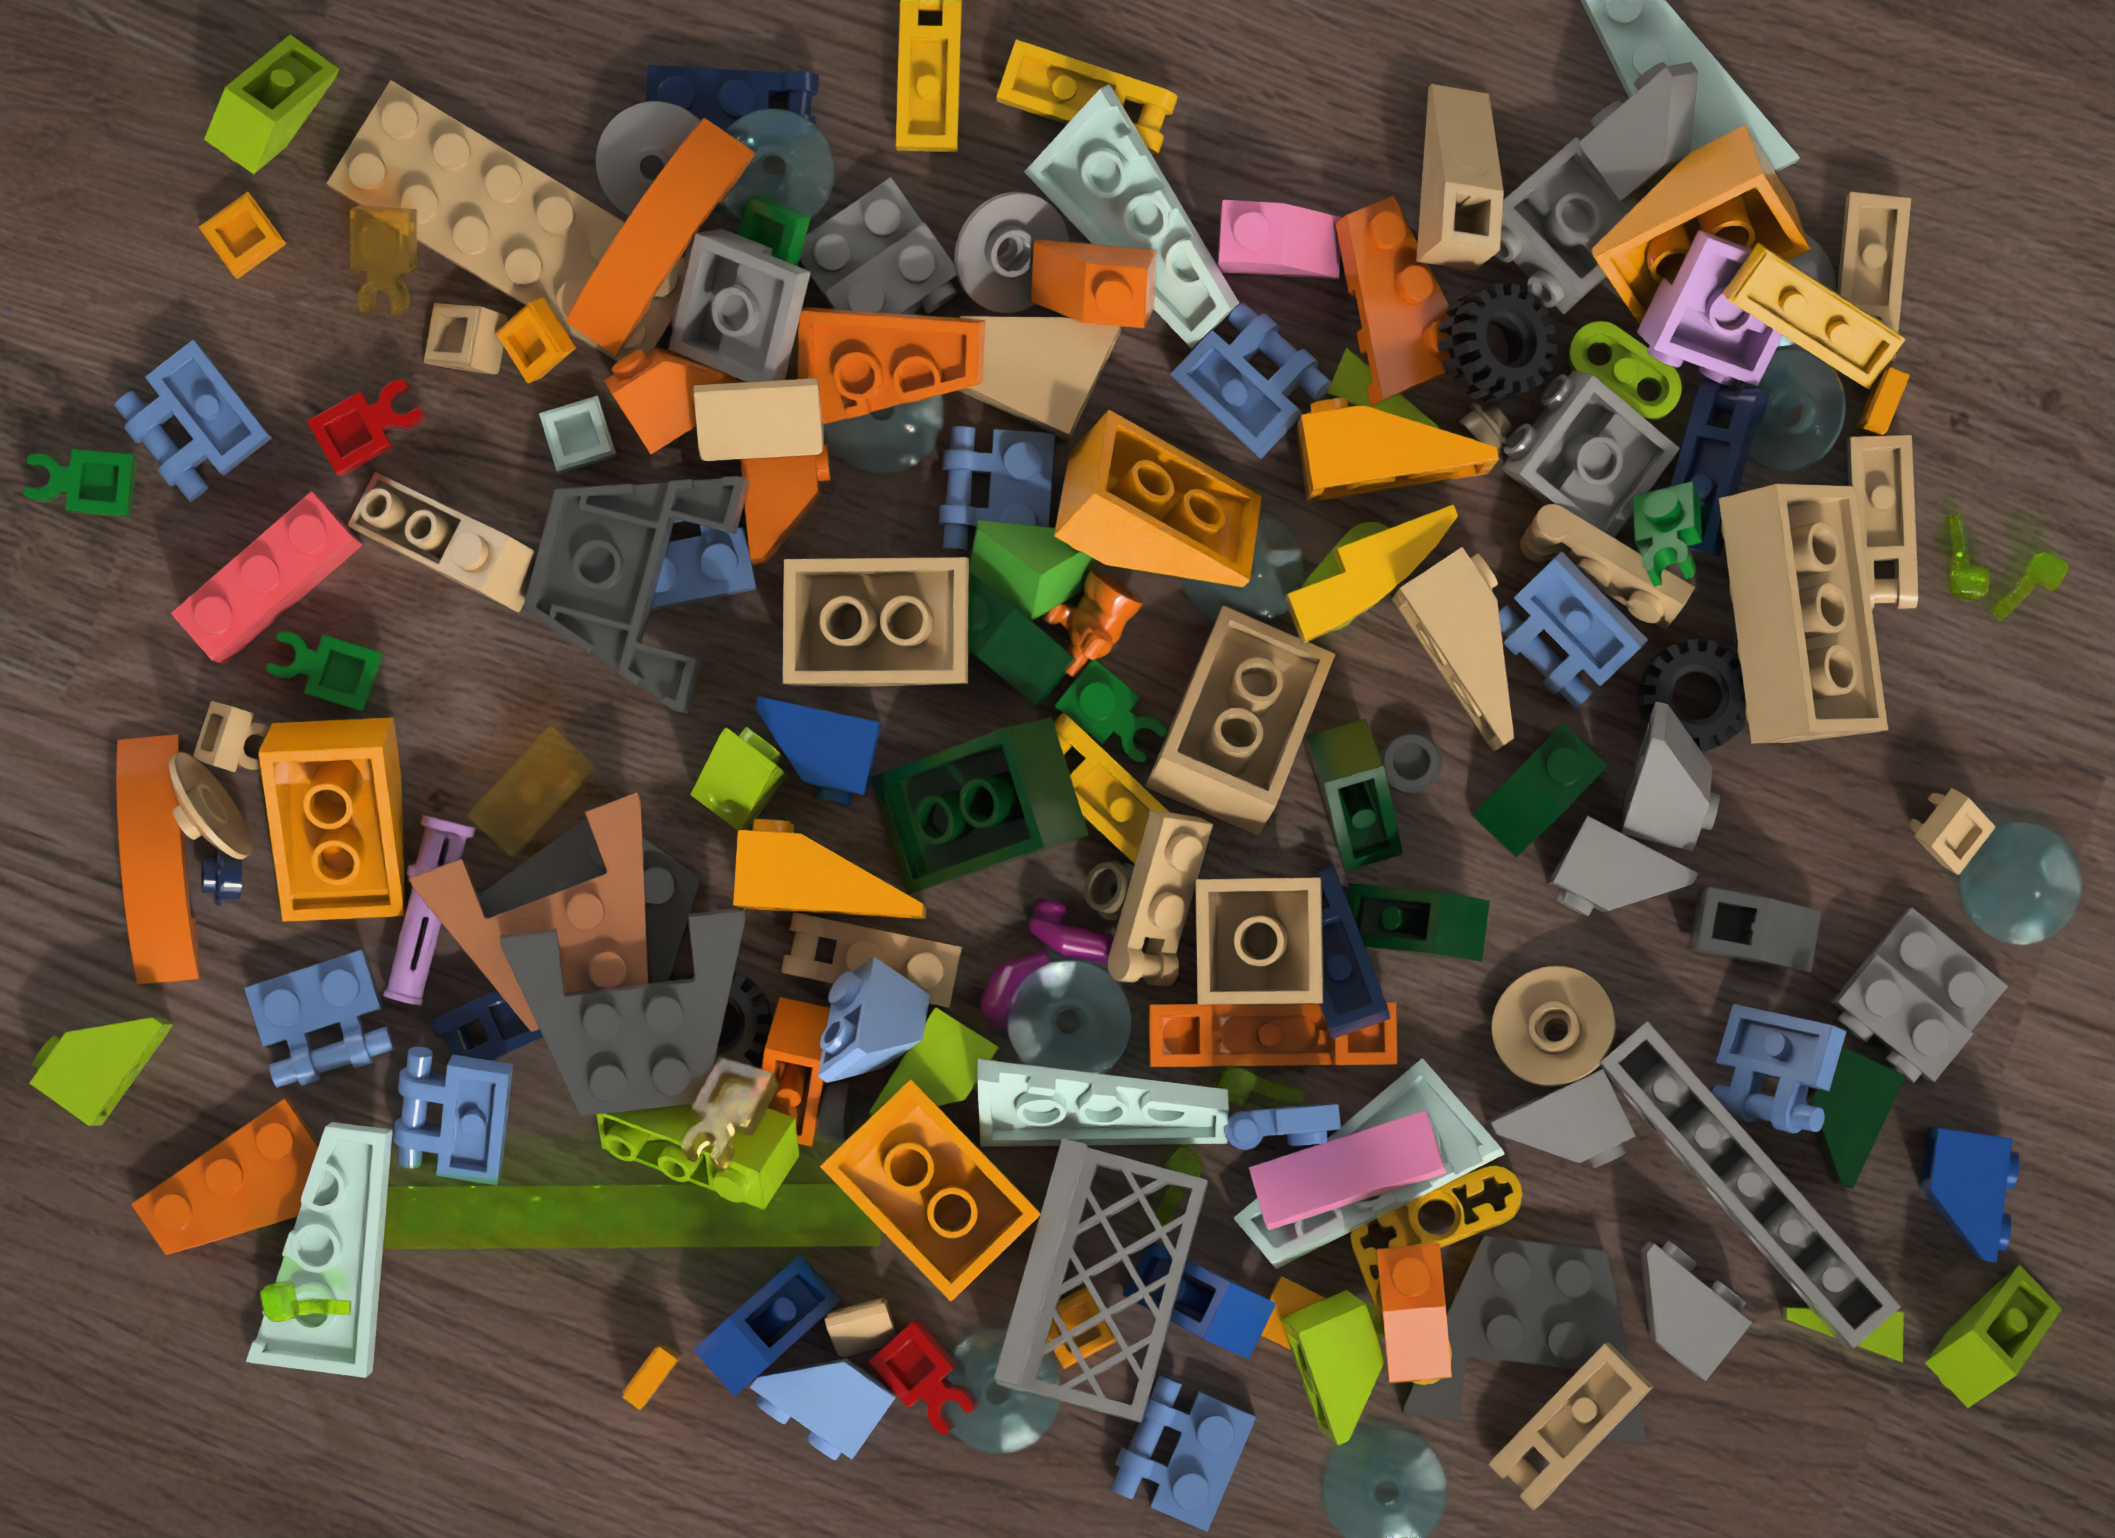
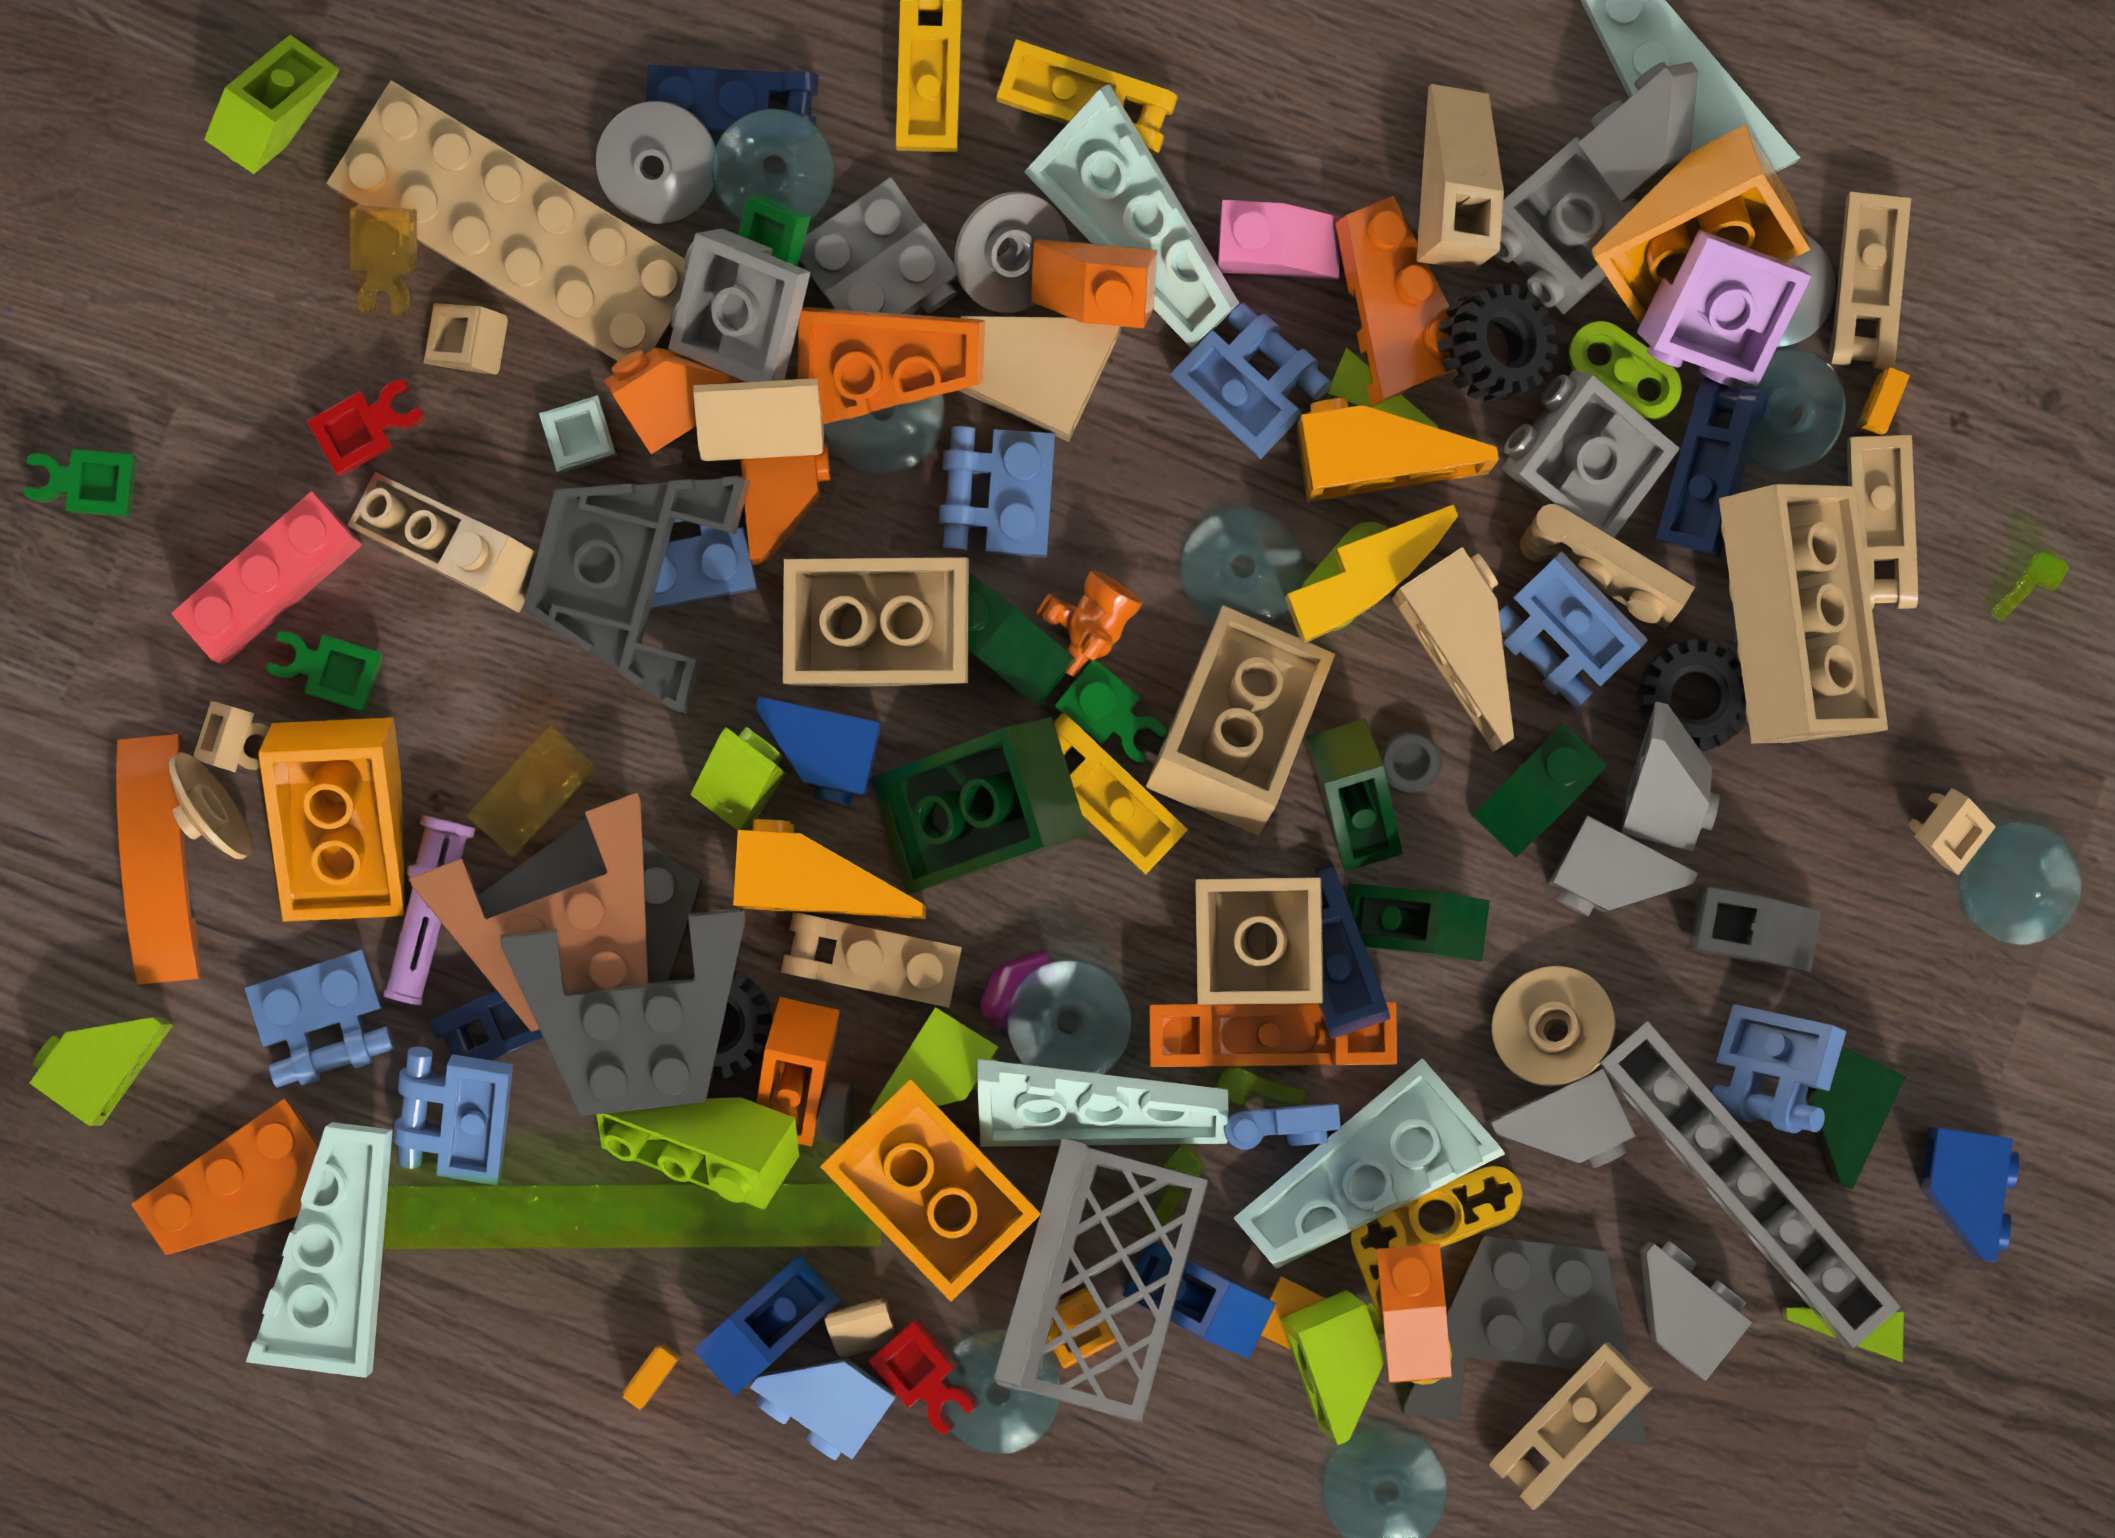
medium blue plate [114,339,272,502] -> none
light orange tile [198,192,287,279] -> none
dark blue plate [201,847,242,906] -> none
clear neon green hand [260,1280,351,1322] -> none
light orange tile [495,297,576,384] -> none
orange slope [565,118,756,357] -> none
clear yellow plate [681,1056,779,1171] -> none
light blue slope [818,956,930,1083] -> none
bright green slope [969,520,1096,621] -> none
magenta arm [1027,898,1114,964] -> none
light orange slope [1054,410,1262,587] -> none
dark tan plate [1084,860,1134,921] -> none
tan plate [1108,810,1213,987] -> none
medium blue plate [1111,1375,1256,1532] -> none
bright pink tile [1249,1110,1447,1230] -> none
dark tan plate [1459,402,1514,453] -> none
green plate [1633,481,1702,587] -> none
yellow tile [1722,242,1906,389] -> none
light grey plate [1830,907,2008,1083] -> none
lime slope [1925,1264,2062,1408] -> none
clear neon green hand [1947,514,1990,601] -> none

